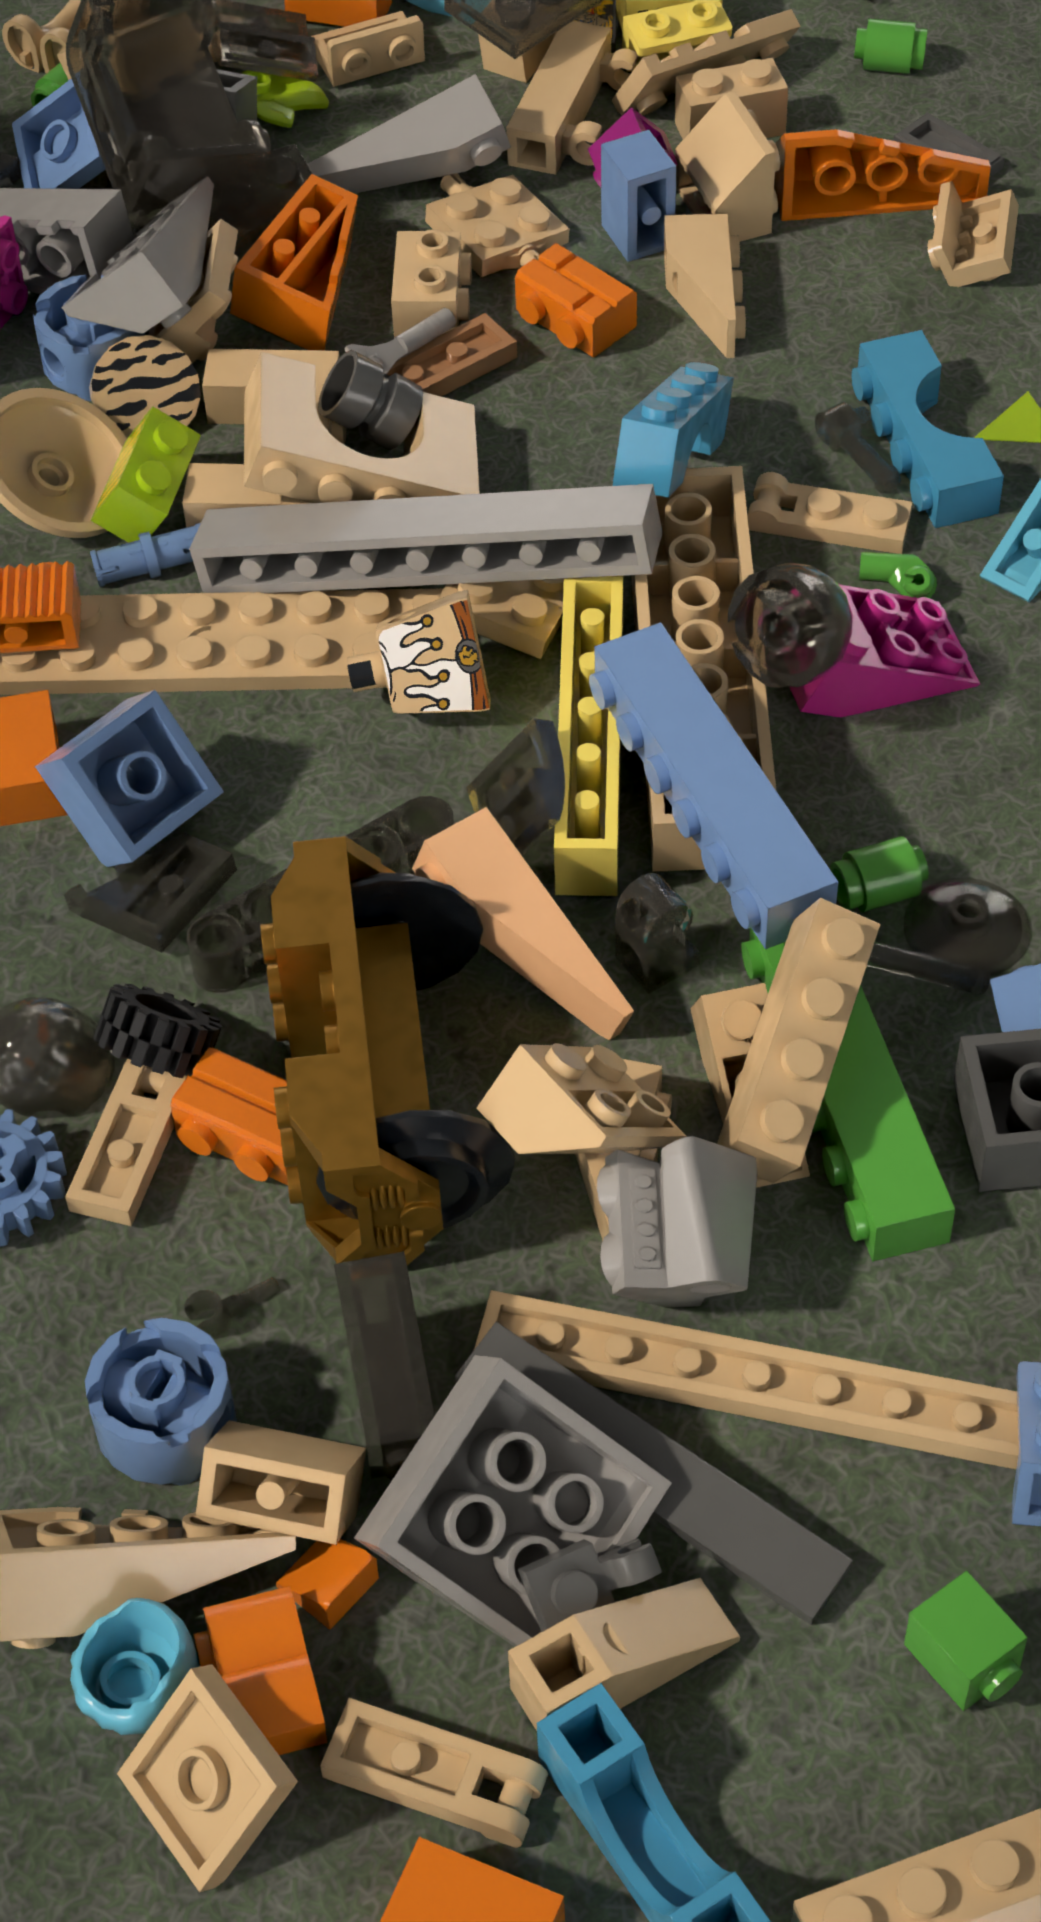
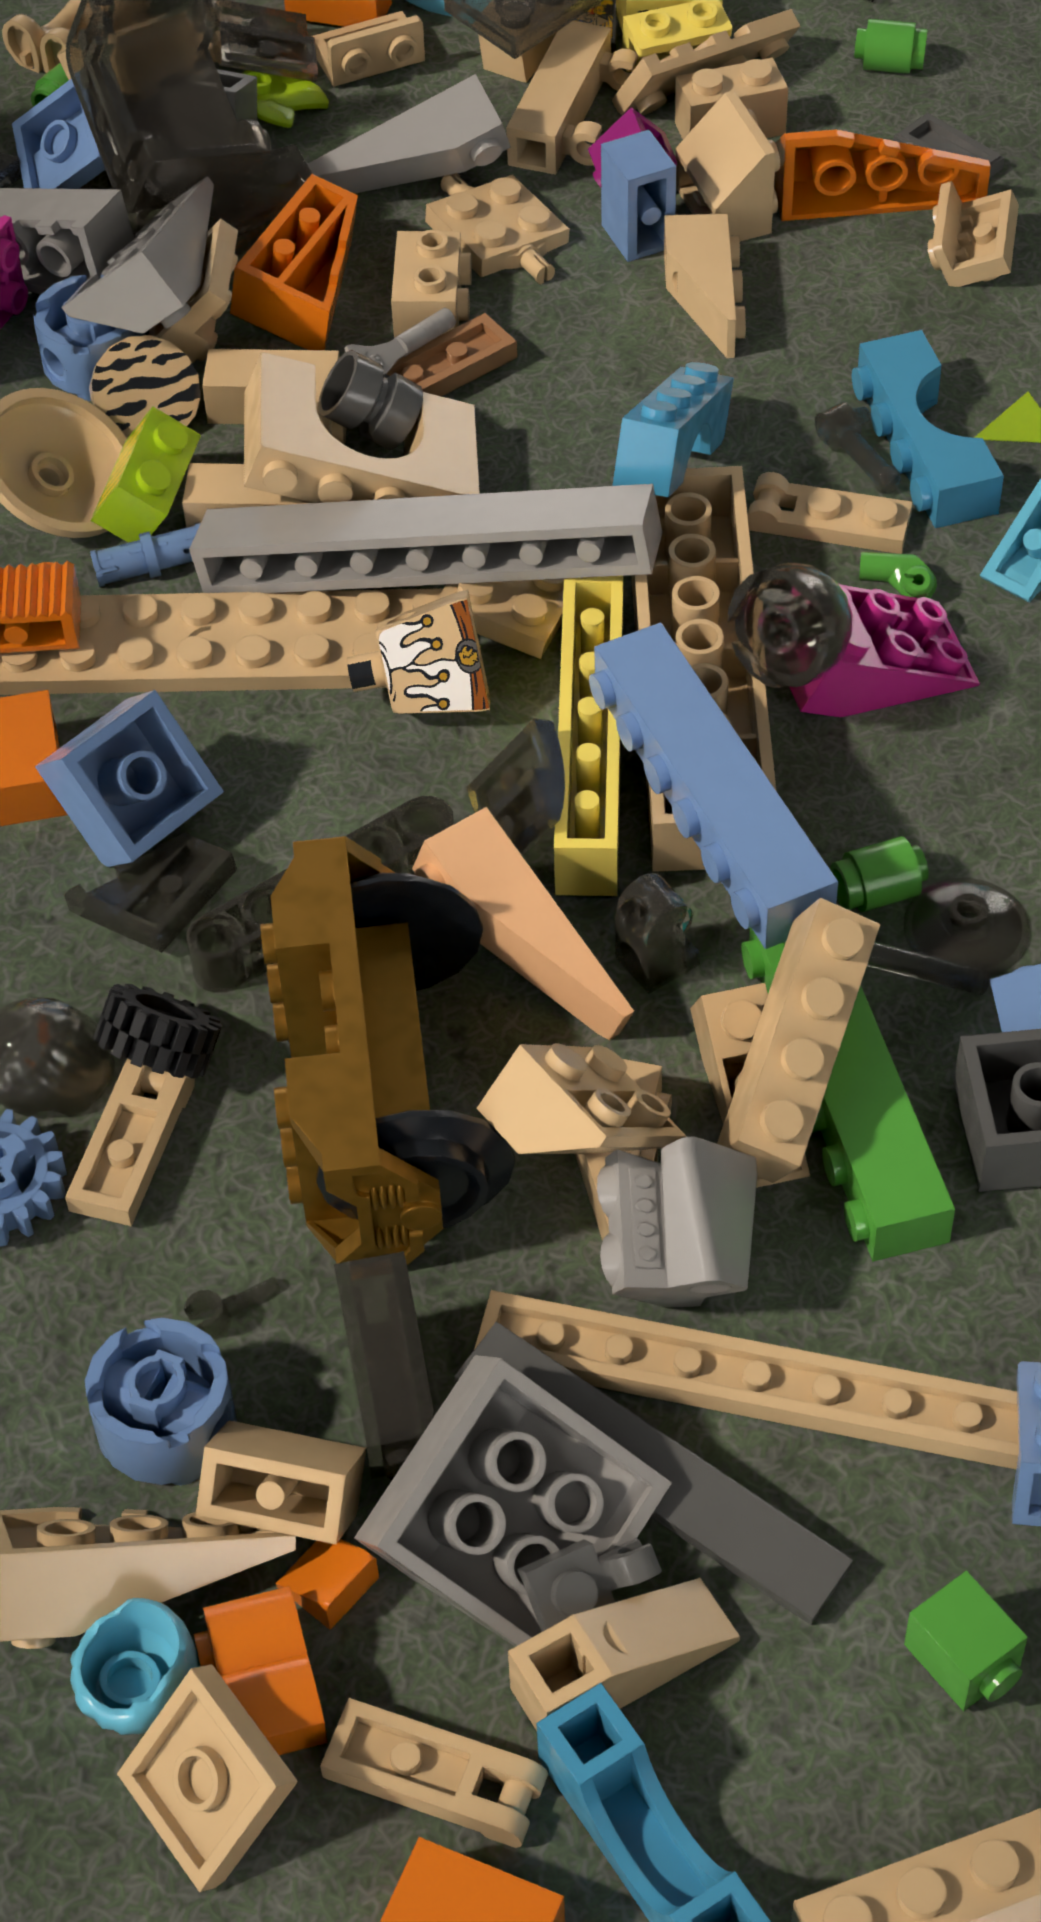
orange brick [170,1047,288,1185] -> none
orange brick [515,243,637,357] -> none

